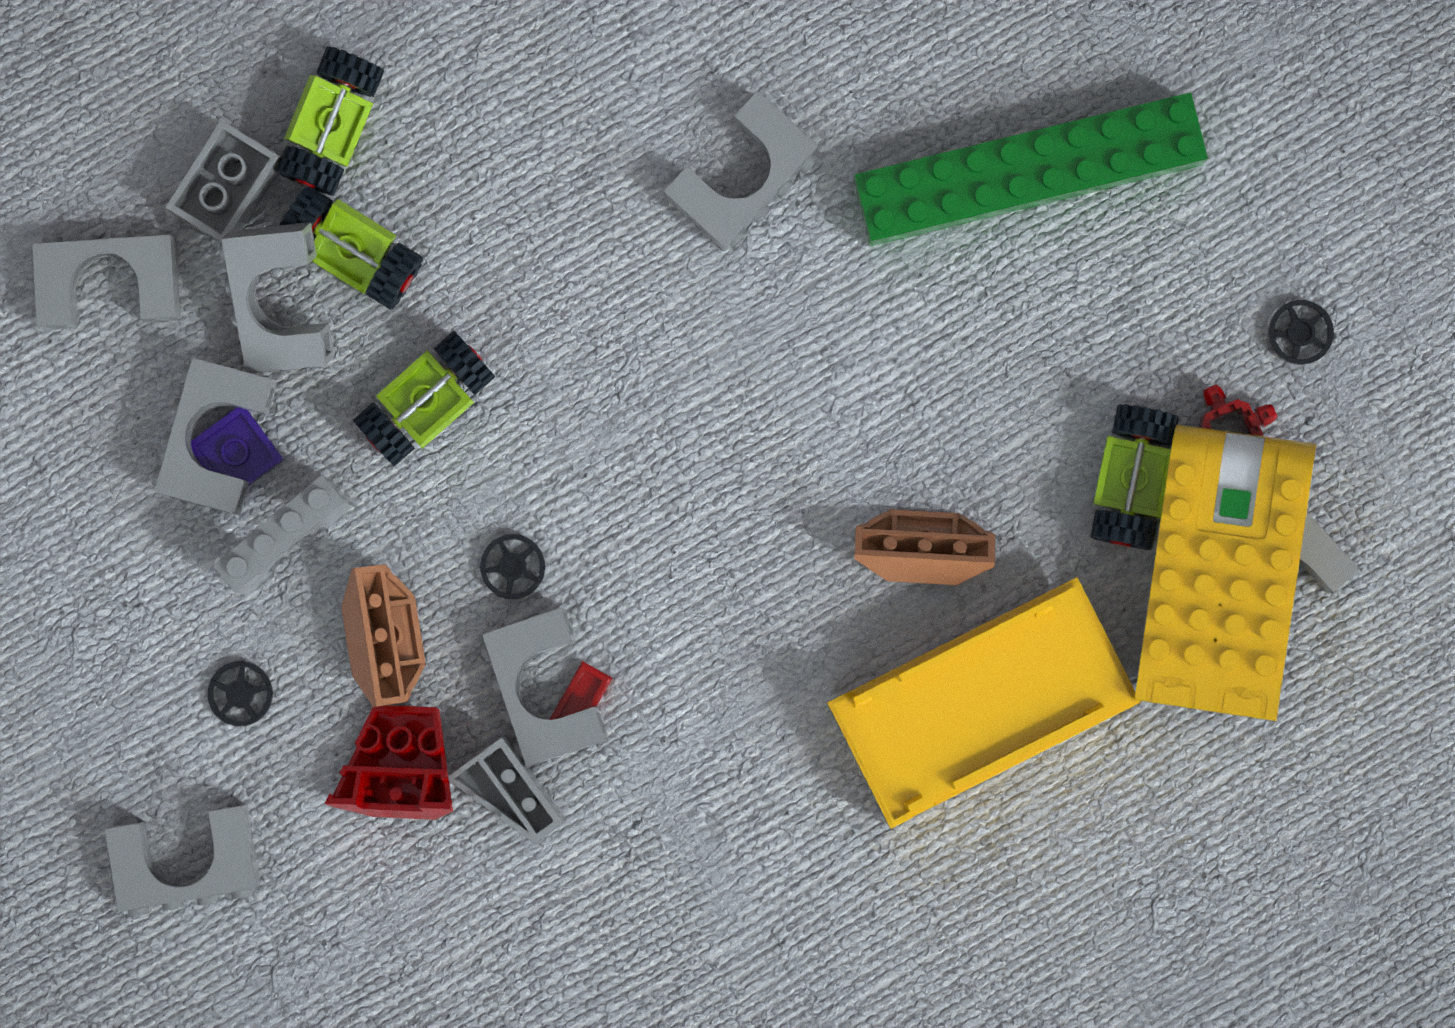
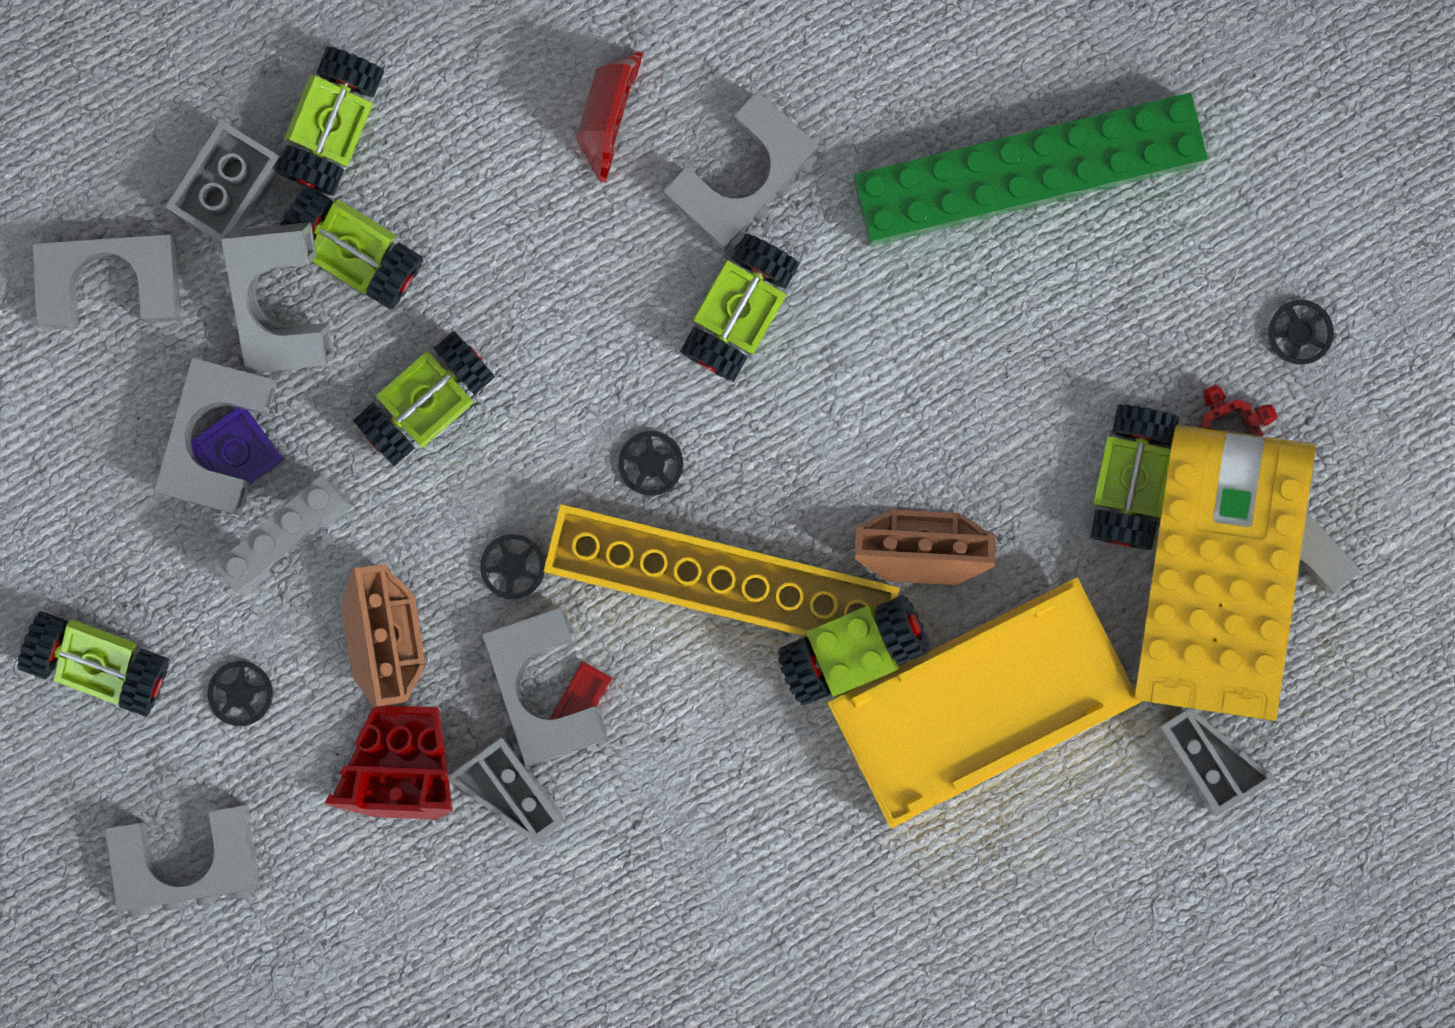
none -> plate [17,611,169,717]
none -> yellow brick [543,504,900,637]
none -> red wedge [576,51,644,183]
none -> black wheel [619,431,683,496]
none -> plate [680,233,800,382]
none -> plate [778,595,929,705]
none -> light grey wedge [1156,708,1277,816]

